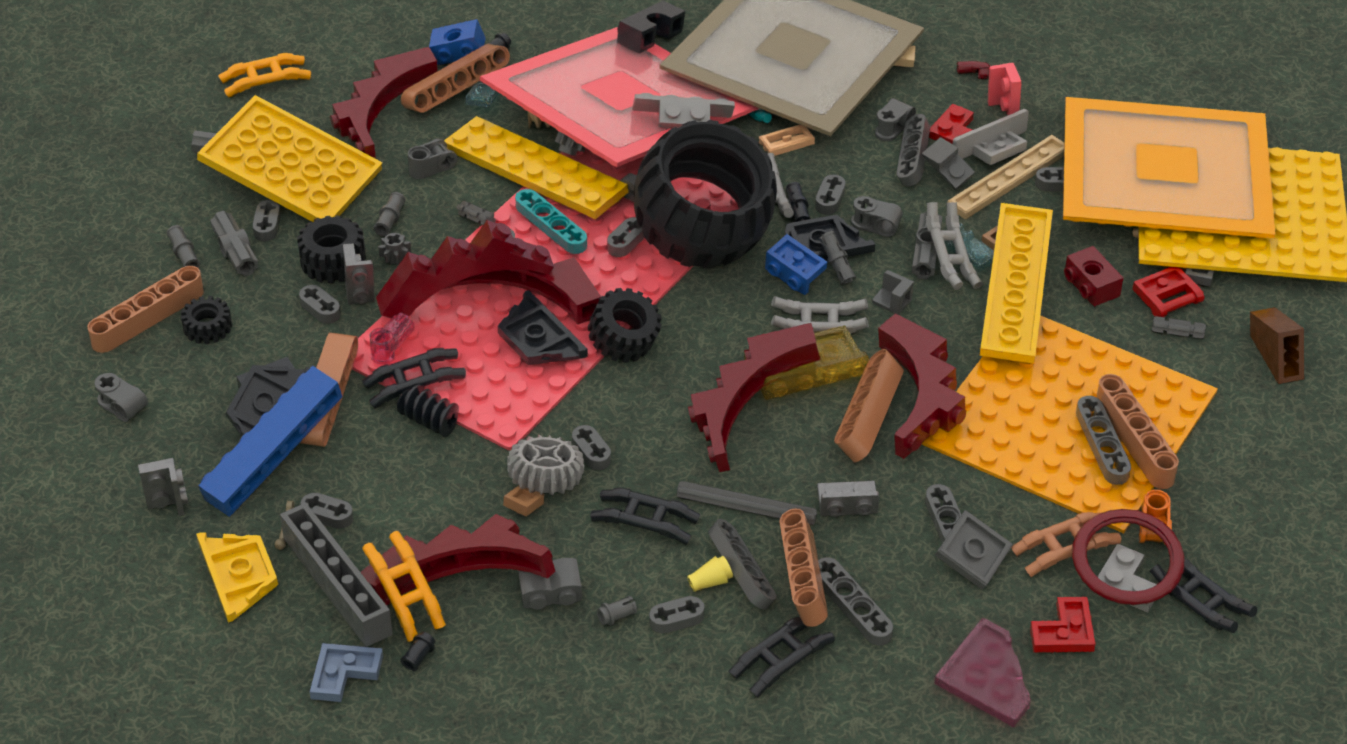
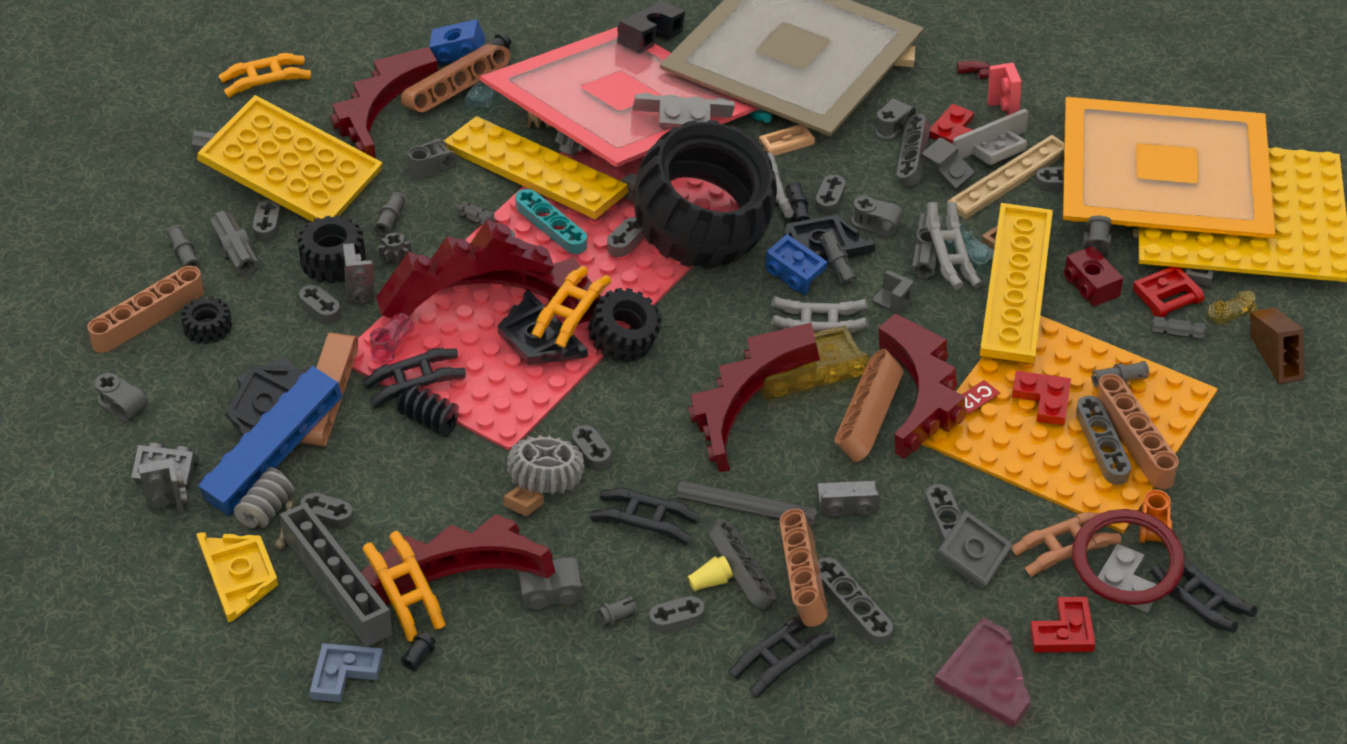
none -> flat silver bracket [131,443,200,487]
none -> light grey piece [234,468,295,528]
none -> light orange piece [531,266,612,348]
none -> red sticker [961,380,1000,413]
none -> red plate [1012,370,1071,425]
none -> dark grey piece [1082,215,1112,256]
none -> dark grey pin [1091,361,1149,388]
none -> clear yellow piece [1208,290,1257,323]

